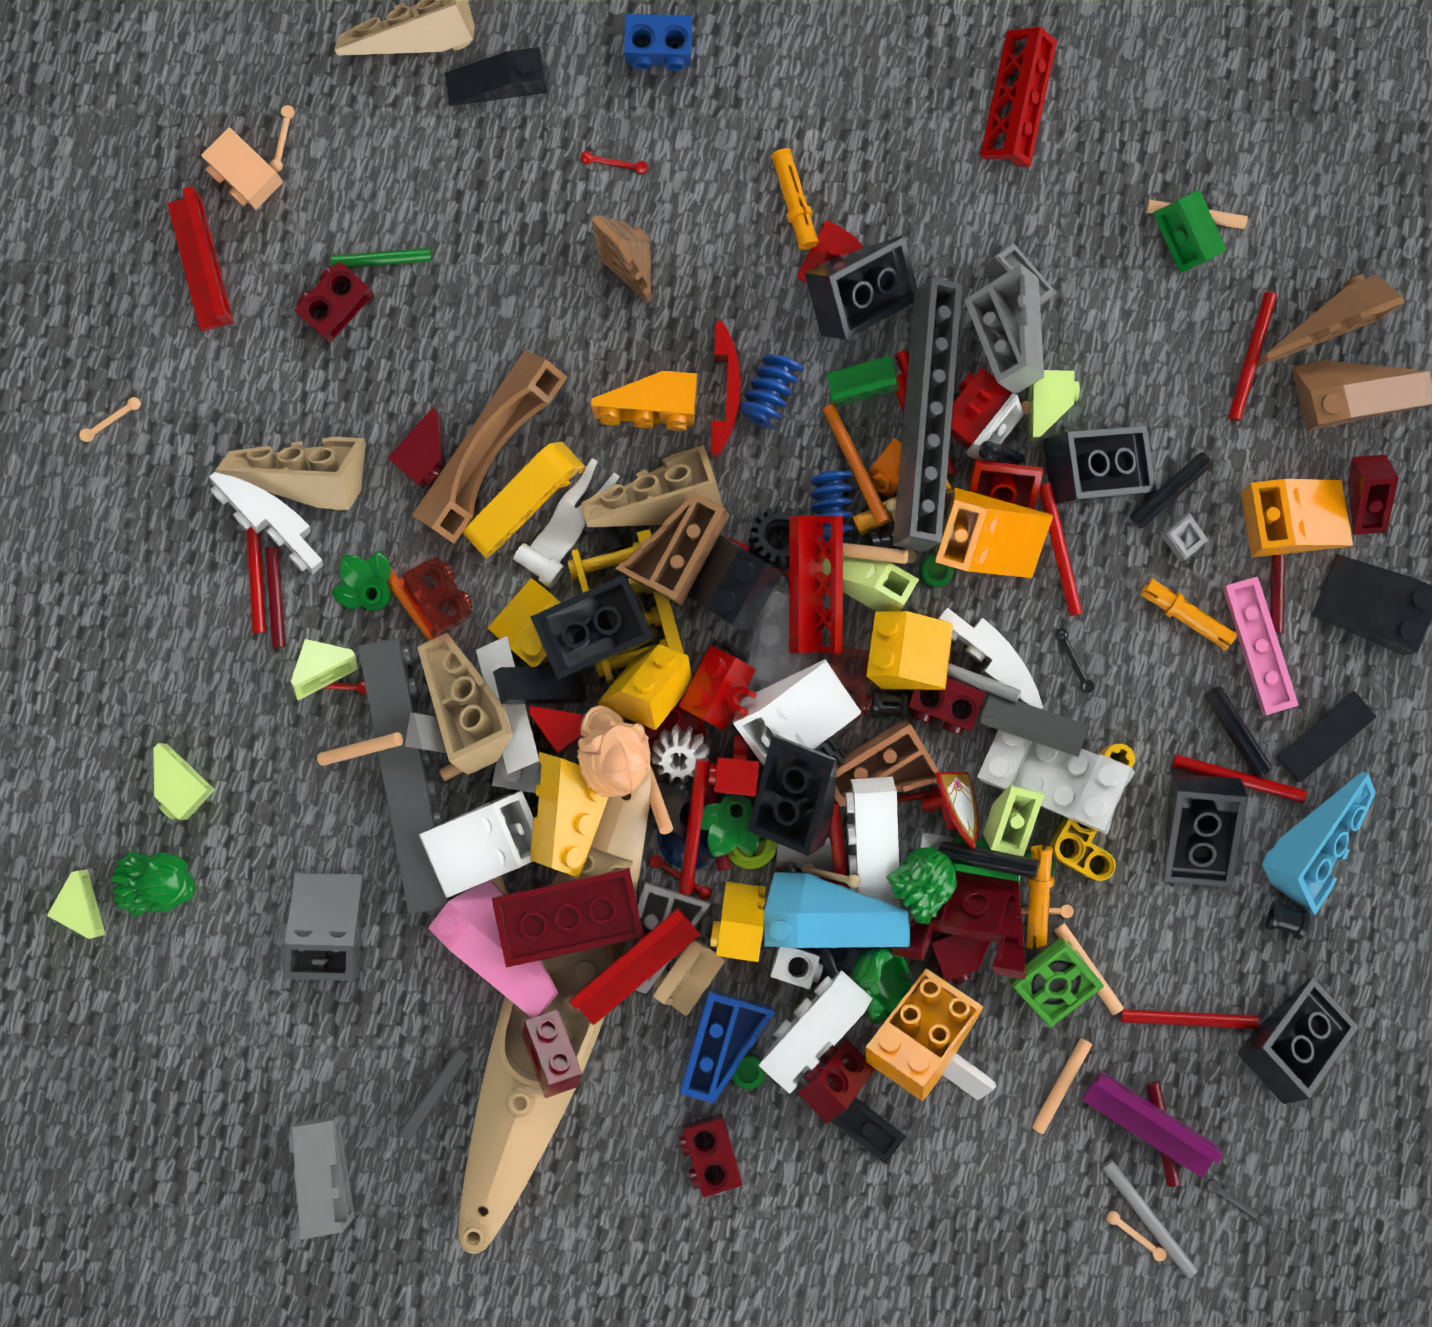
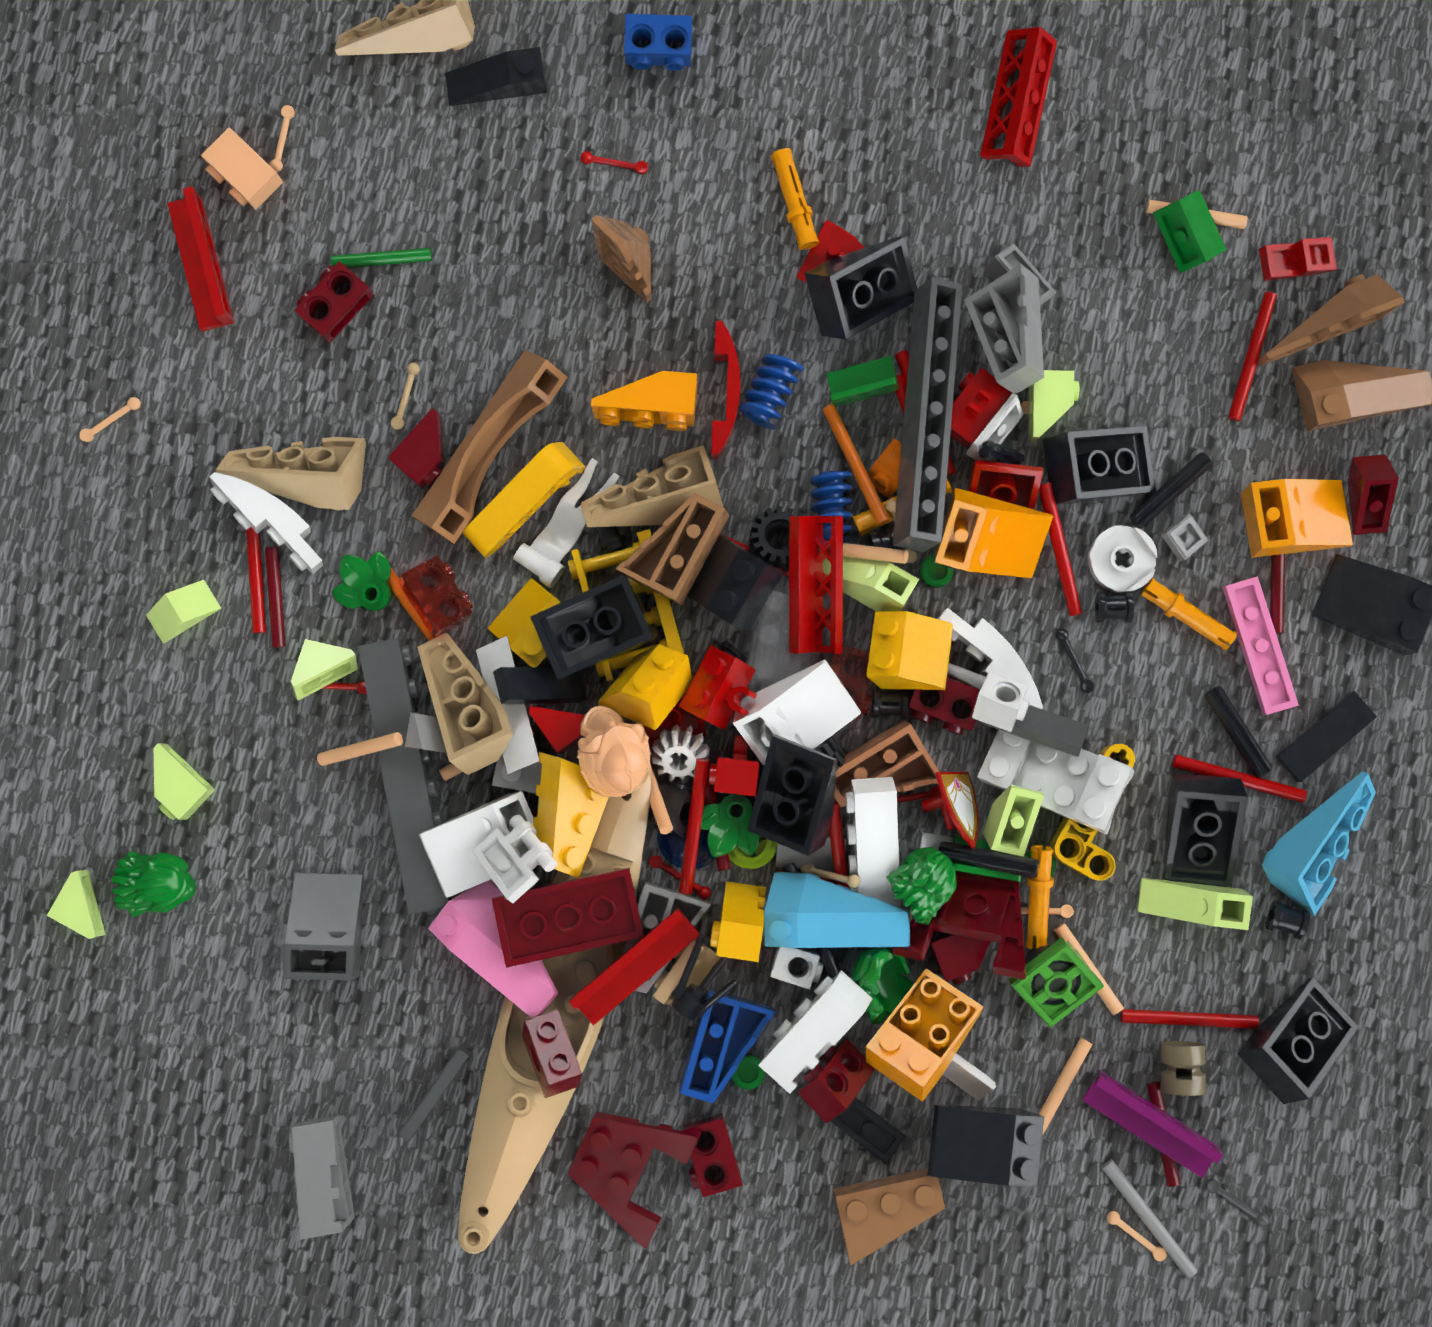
none -> yellowish green slope [146,580,221,643]
none -> tan hinge [391,362,420,430]
none -> white plate [472,815,557,903]
none -> dark red wing [568,1112,701,1248]
none -> black plant [671,934,737,1021]
none -> medium nougat wedge [833,1168,945,1266]
none -> black slope [927,1105,1044,1186]
none -> white brick [972,672,1030,732]
none -> white plate [1087,525,1157,593]
none -> black bush [1095,592,1134,623]
none -> yellowish green slope [1137,878,1253,930]
none -> dark tan wheel [1160,1041,1206,1096]
none -> red slope [1259,237,1337,281]

